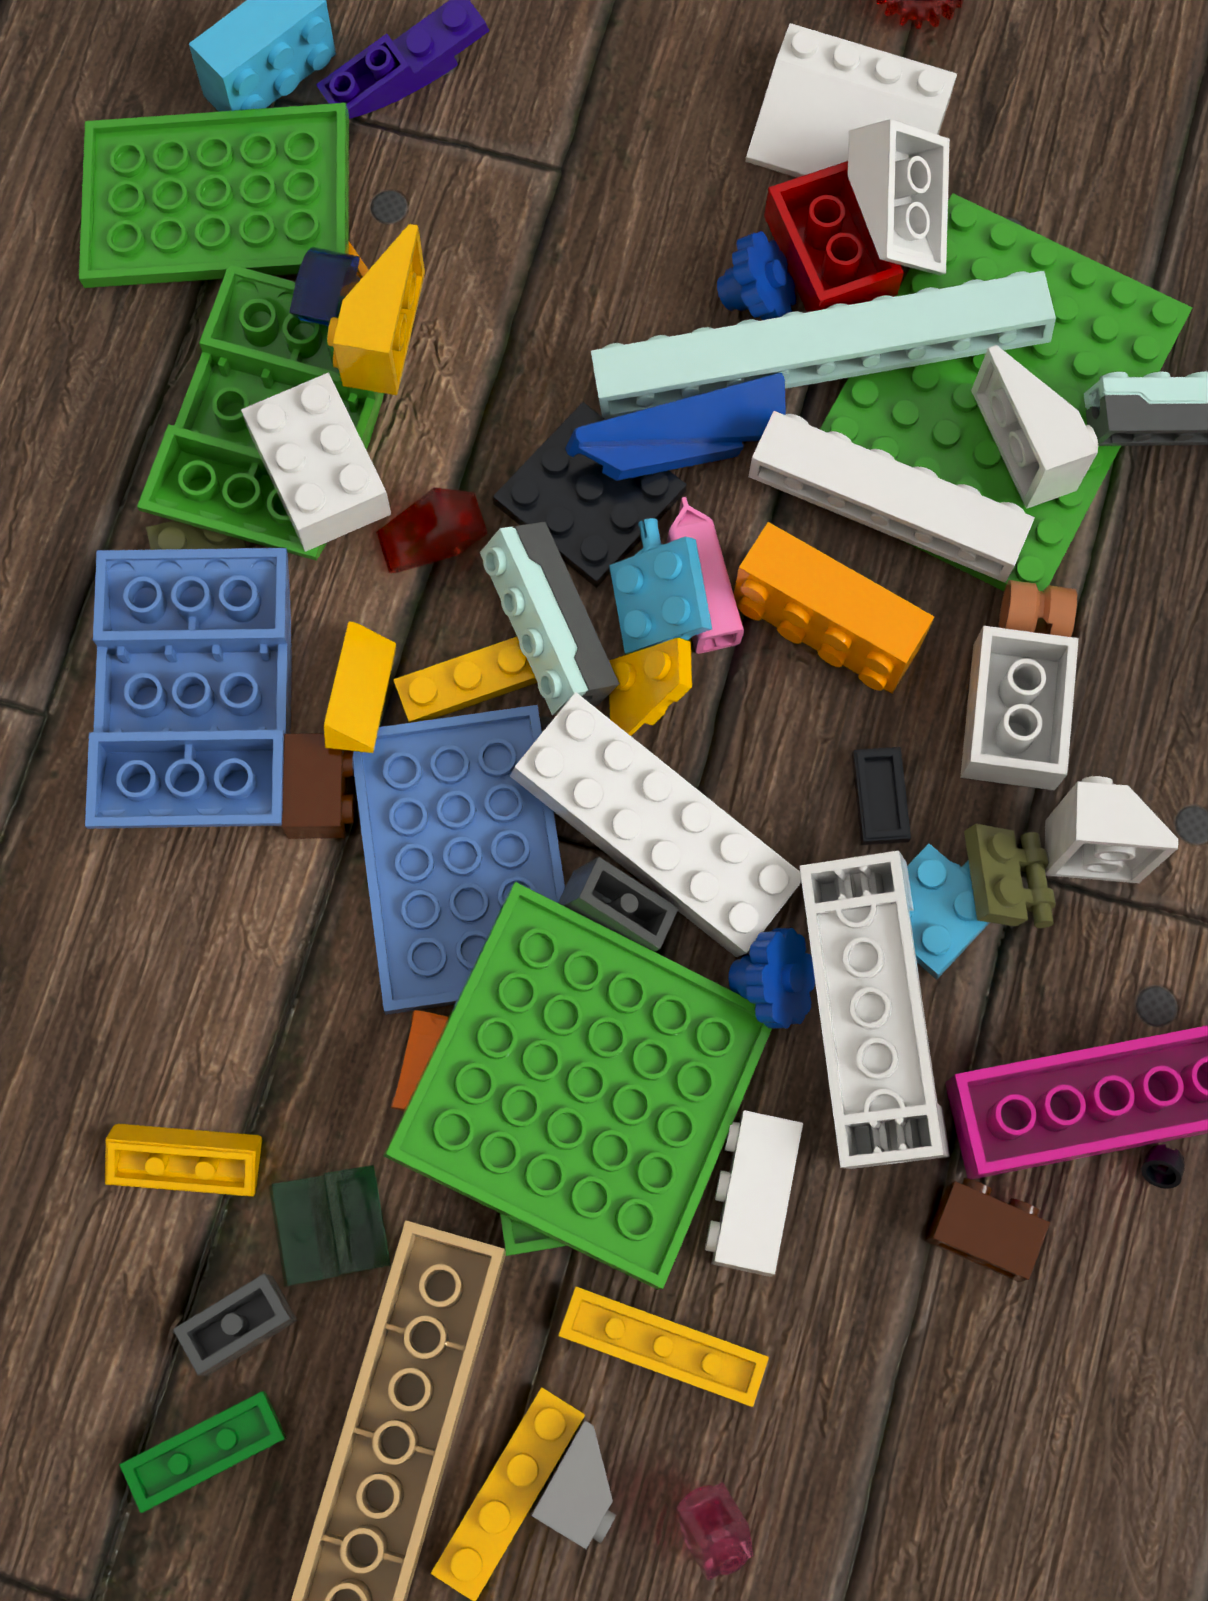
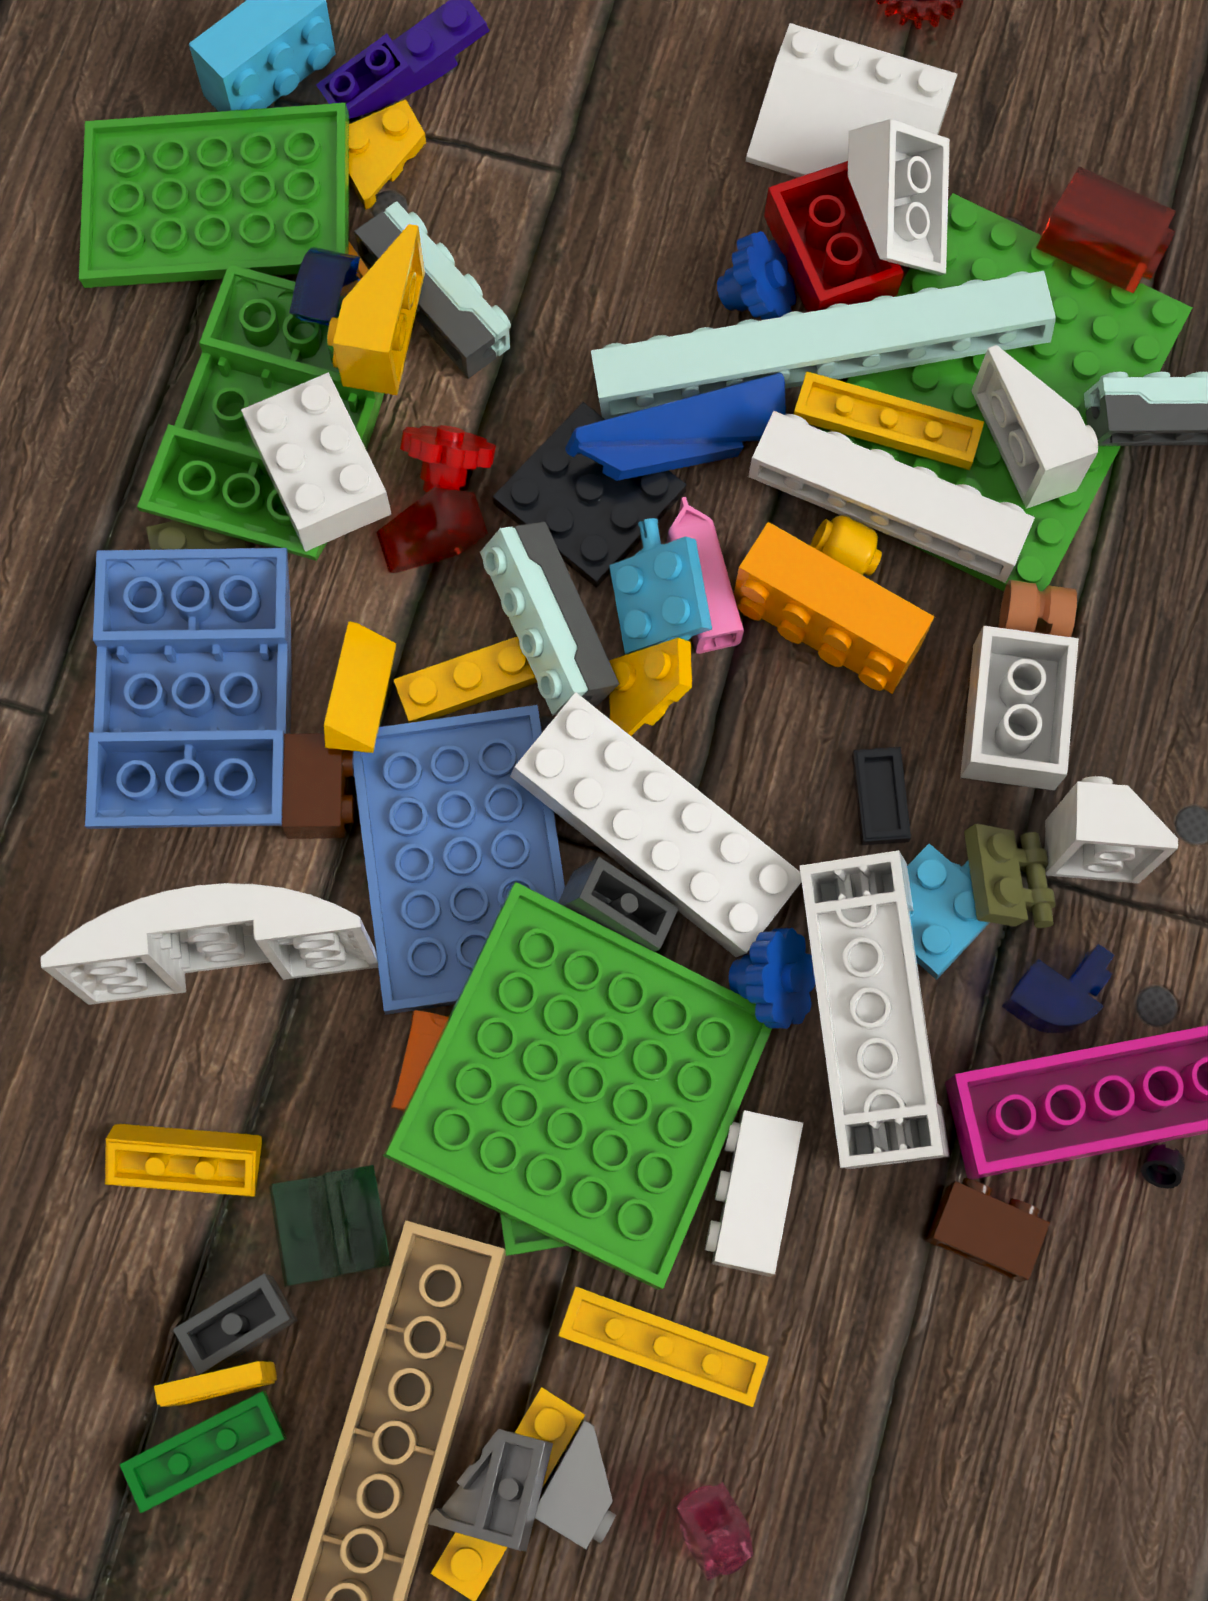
none -> white slope [41,883,378,1005]
none -> yellow tile [154,1361,277,1407]
none -> yellow wing [349,99,426,210]
none -> piece [354,201,511,379]
none -> red plant [400,425,496,497]
none -> flat silver wing [428,1429,553,1551]
none -> yellow plate [794,371,984,470]
none -> yellow head [810,515,882,576]
none -> clear blue brick [1002,944,1115,1033]
none -> clear red brick [1036,166,1176,294]

